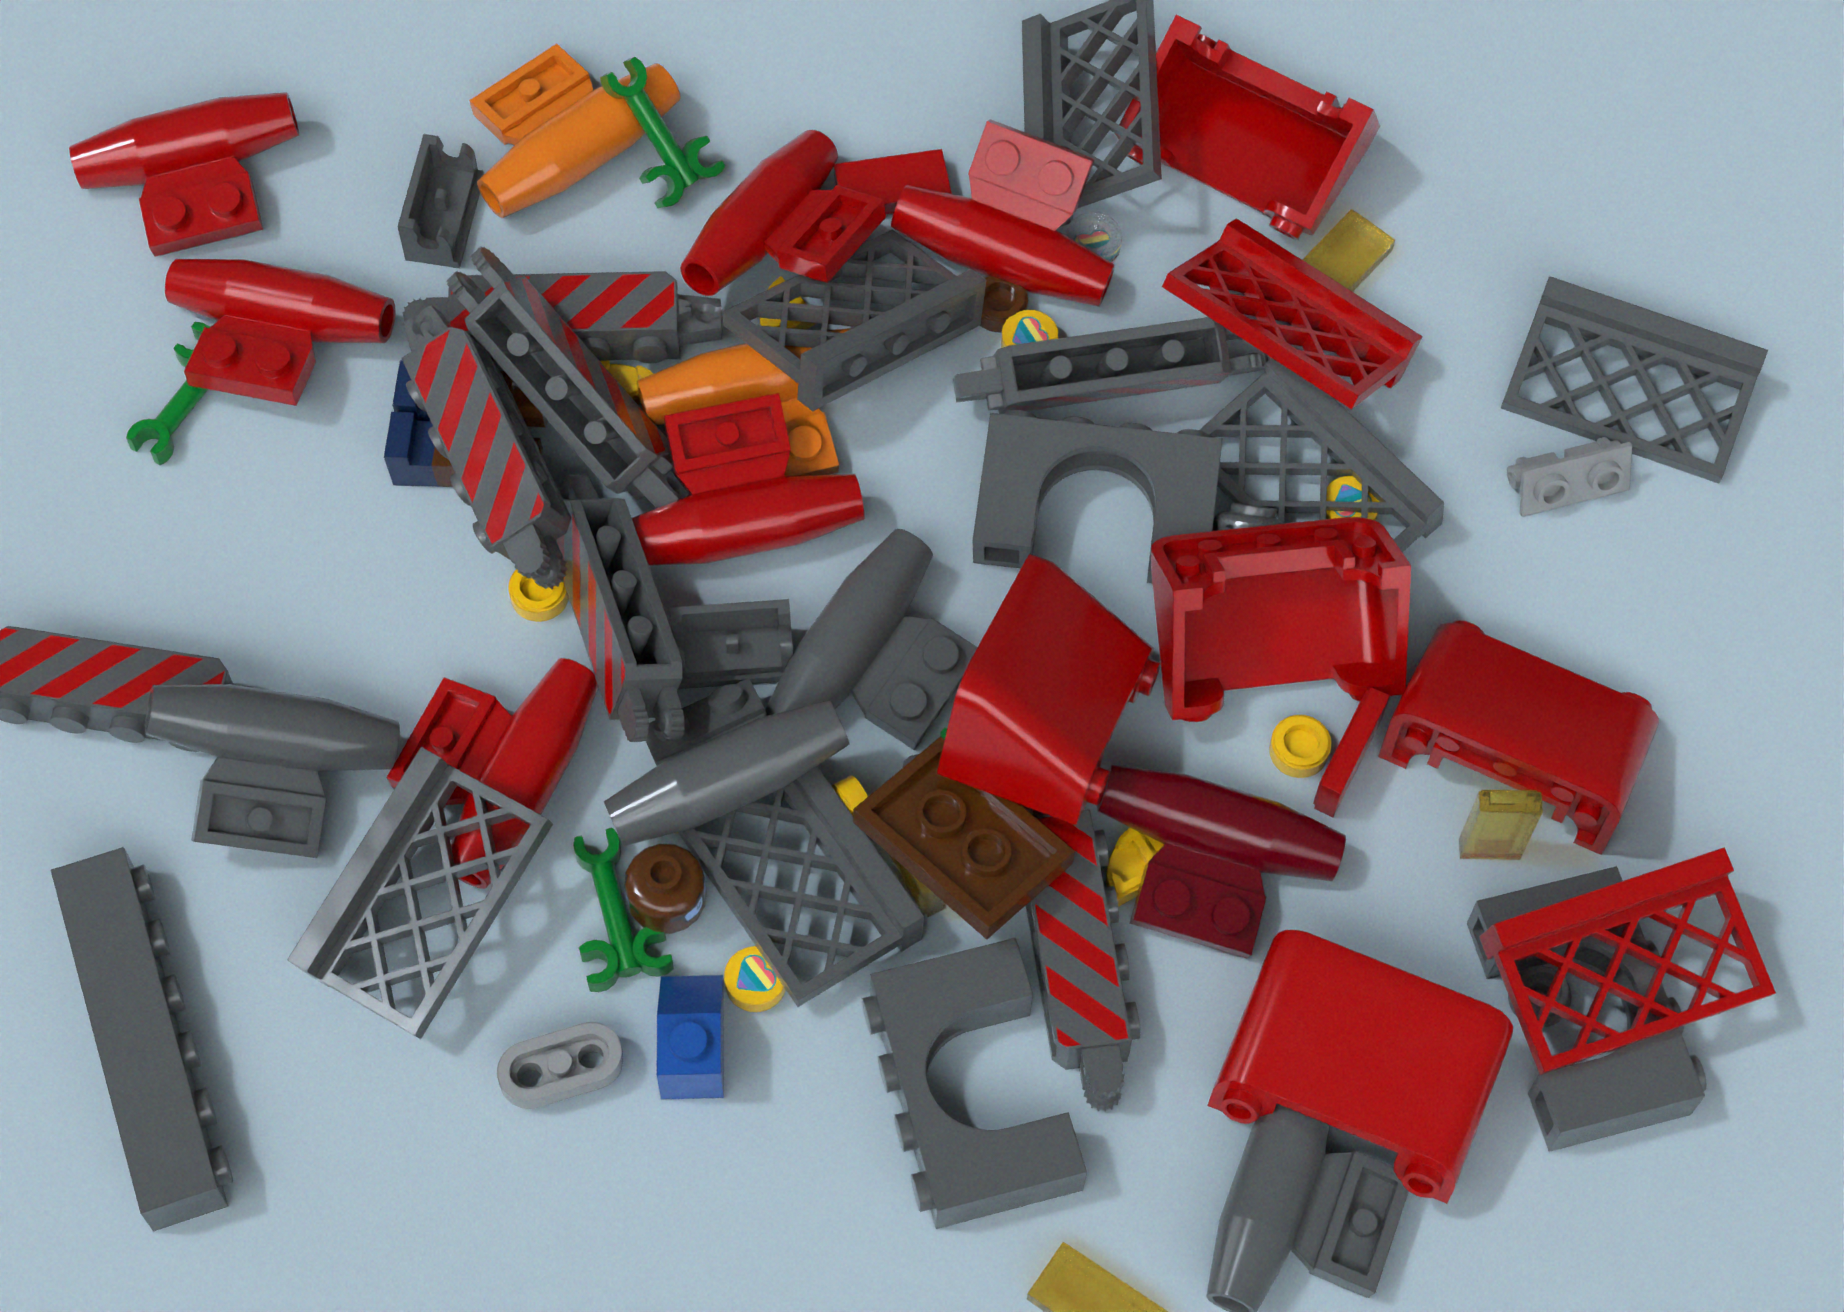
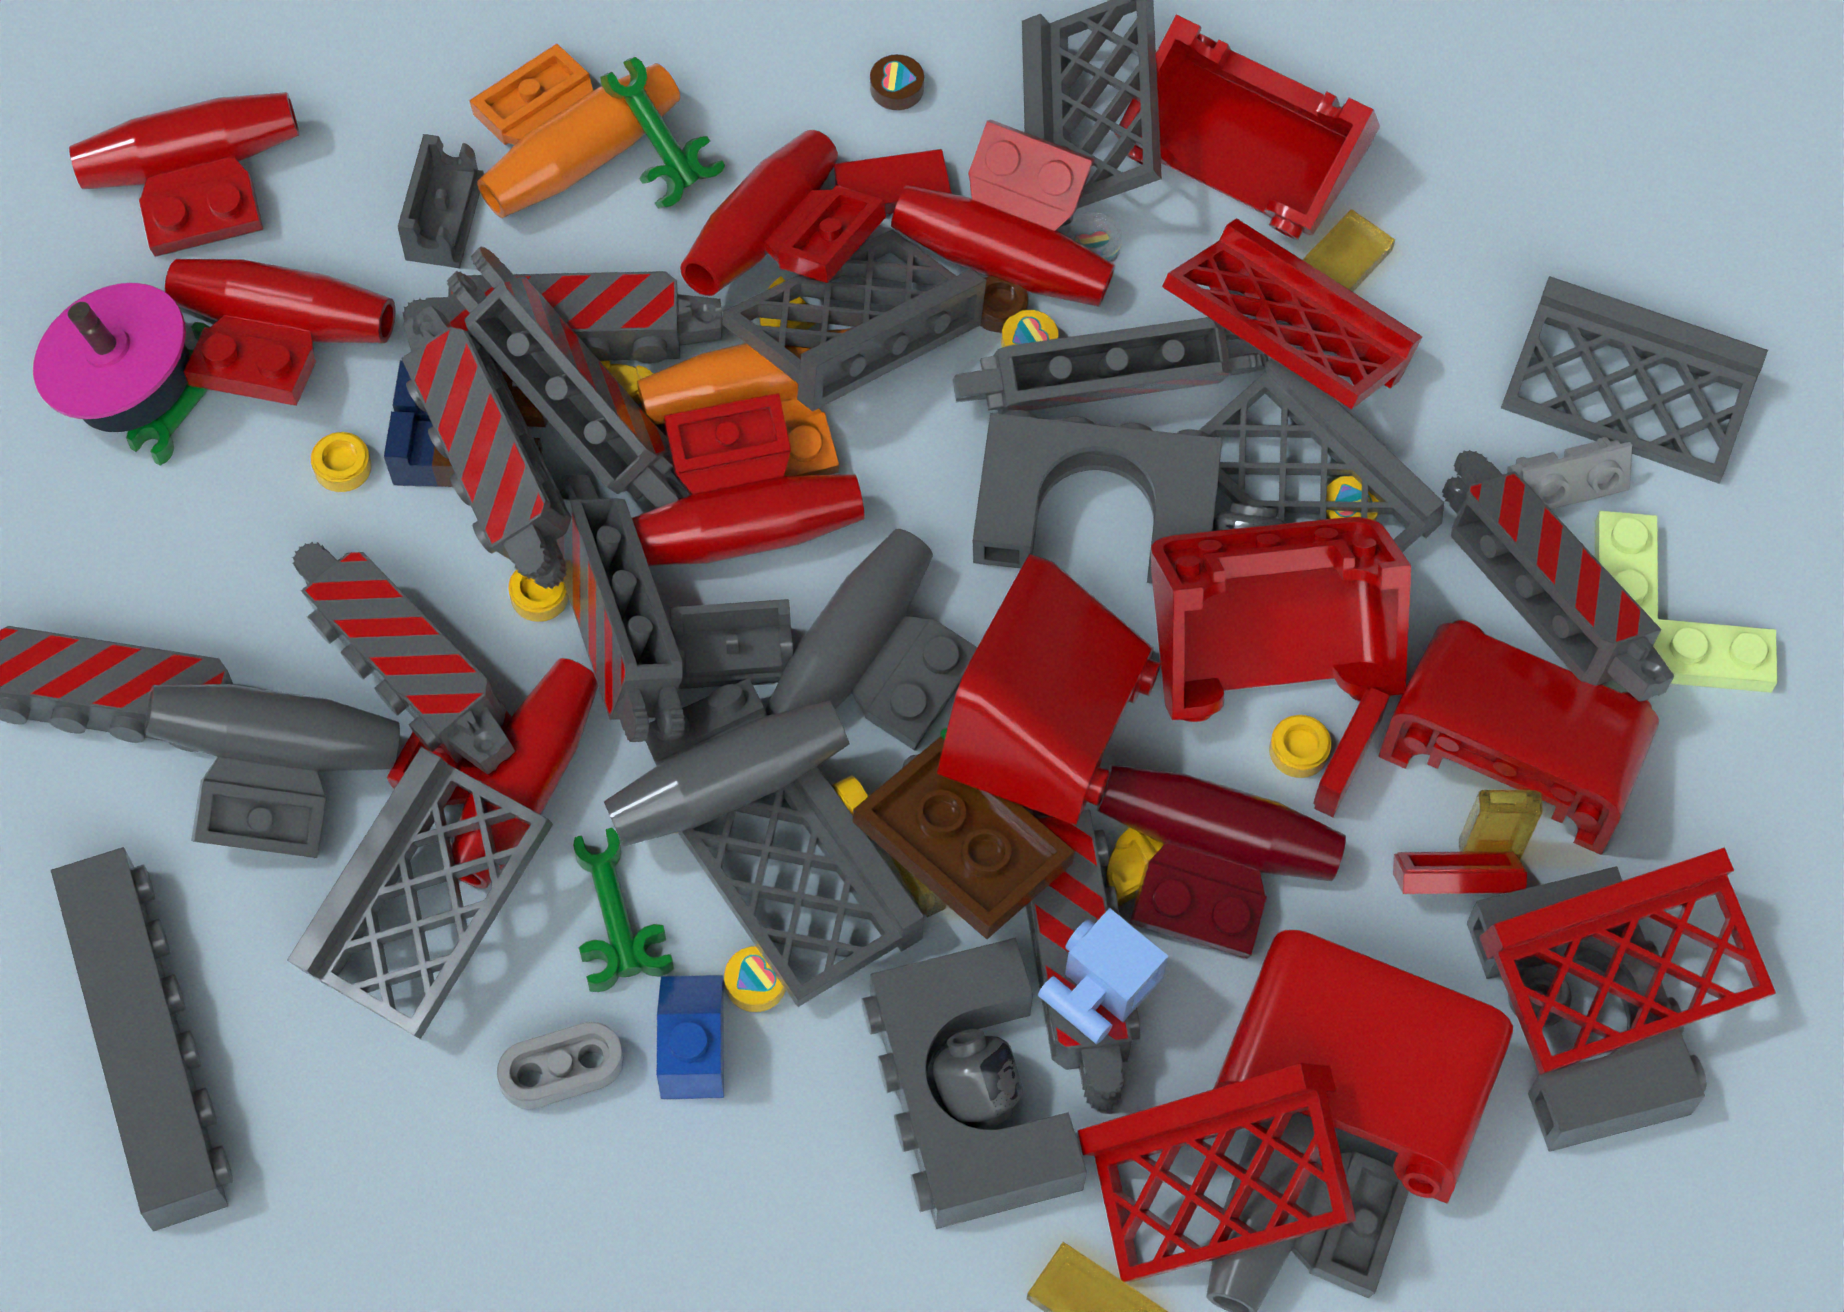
reddish brown head [624,844,706,934] -> none
none -> dark pink piece [33,283,190,432]
none -> dark grey hinge [292,542,515,775]
none -> yellow tile [311,432,372,492]
none -> reddish brown tile [870,54,924,110]
none -> dark grey head [933,1029,1023,1129]
none -> light blue brick [1038,908,1168,1045]
none -> red fence [1078,1063,1356,1283]
none -> red tile [1393,851,1527,894]
none -> dark grey hinge [1442,450,1674,701]
none -> yellowish green plate [1595,511,1777,693]

